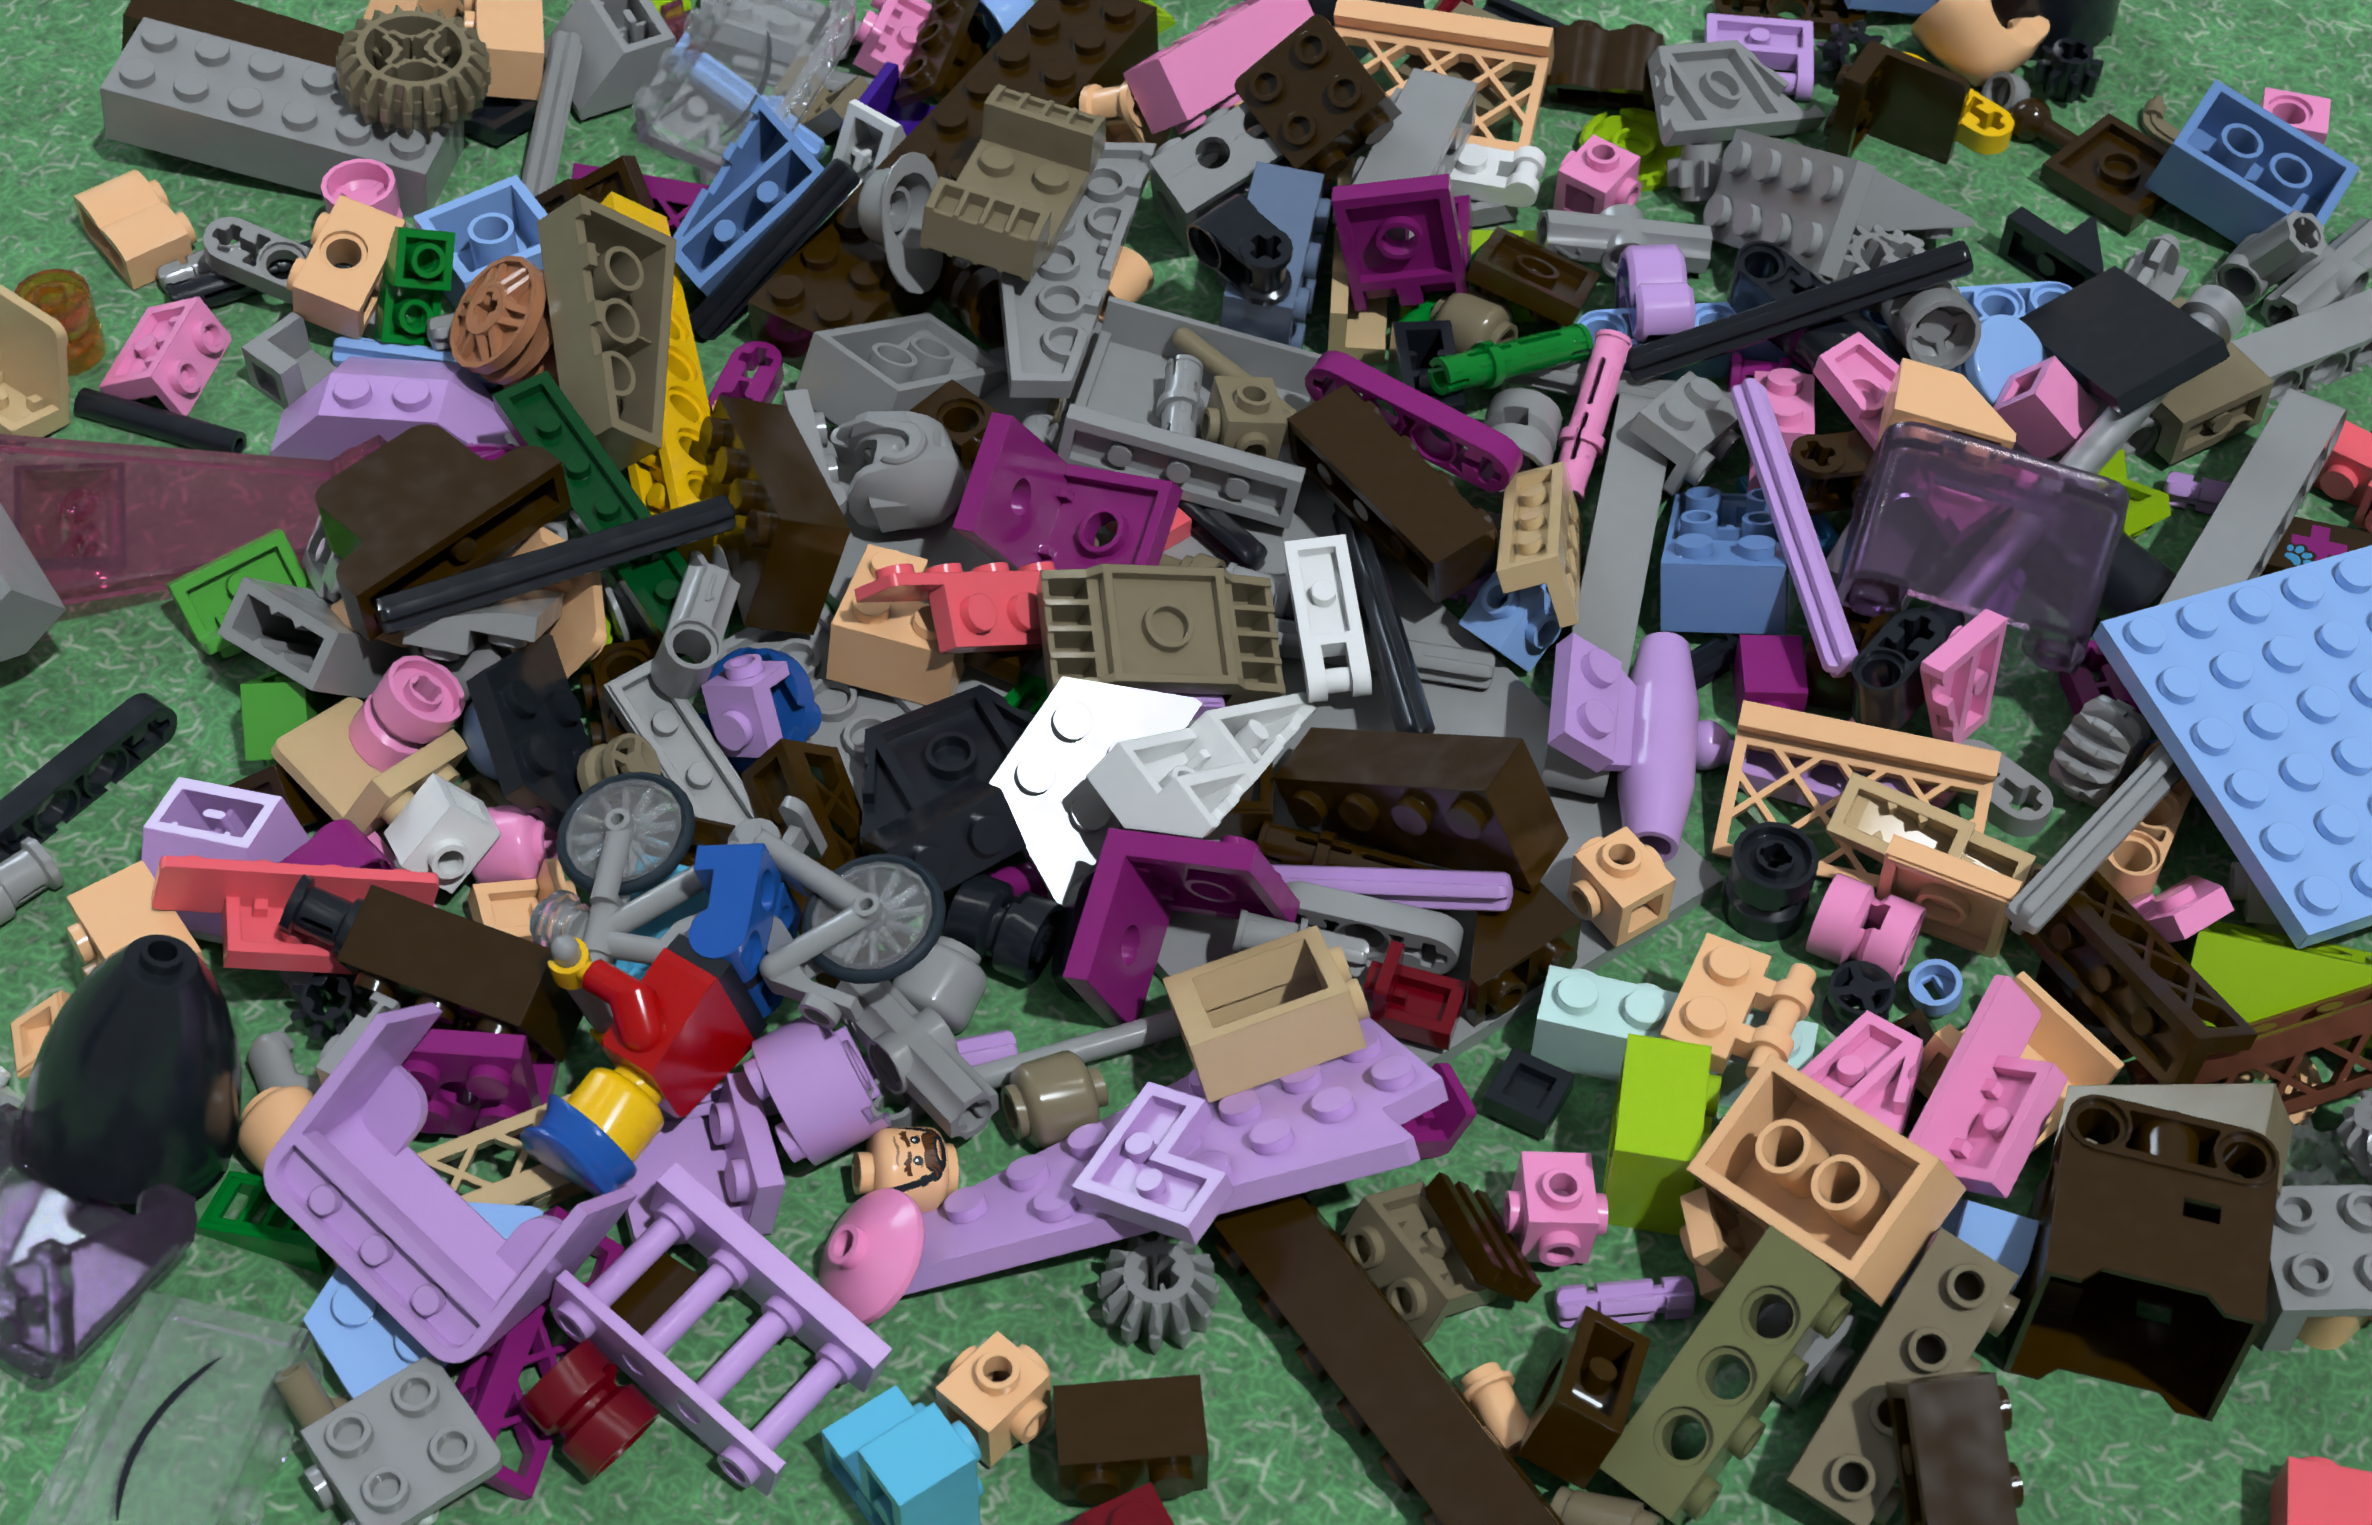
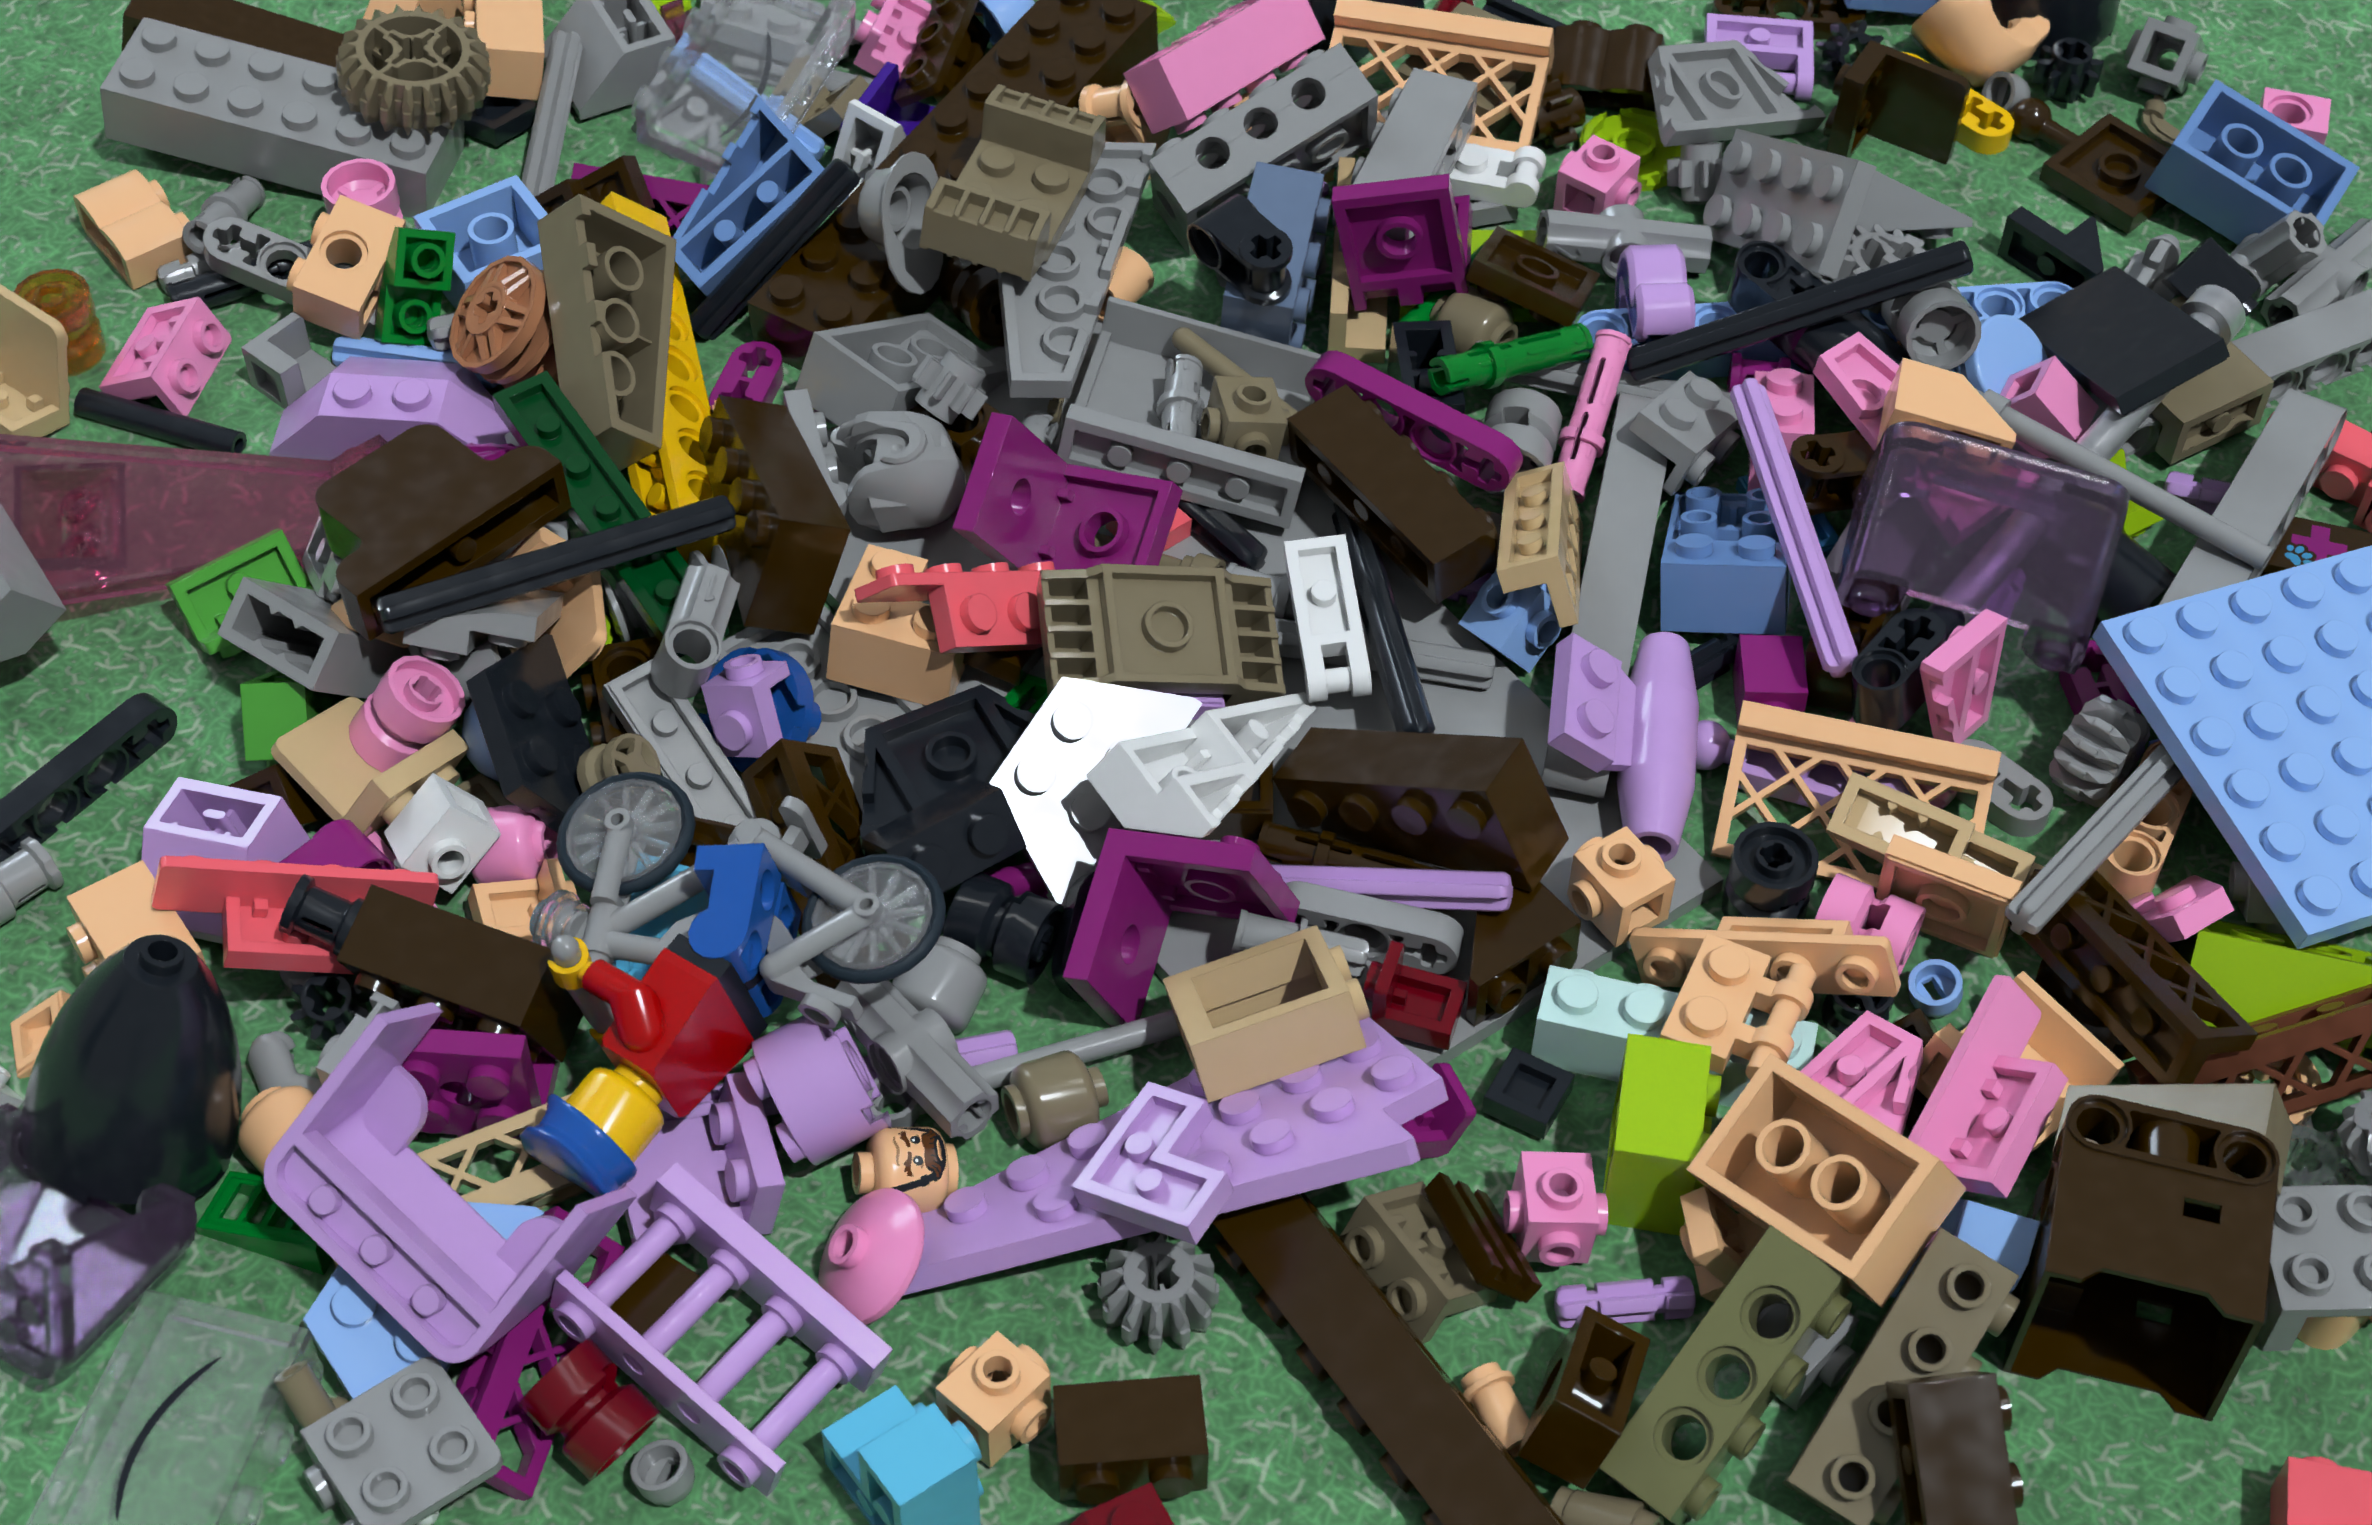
dark brown bracket [1235,14,1402,181] -> none
none -> light grey pin [182,176,266,254]
none -> light grey hinge [630,1439,695,1506]
none -> light grey gear [912,349,989,425]
none -> dark brown gear [1519,79,1586,149]
none -> light nougat bracket [1629,916,1901,997]
none -> light grey bar [1975,388,2274,571]
none -> light grey brick [2124,15,2209,98]
none -> black brick [2161,237,2261,316]

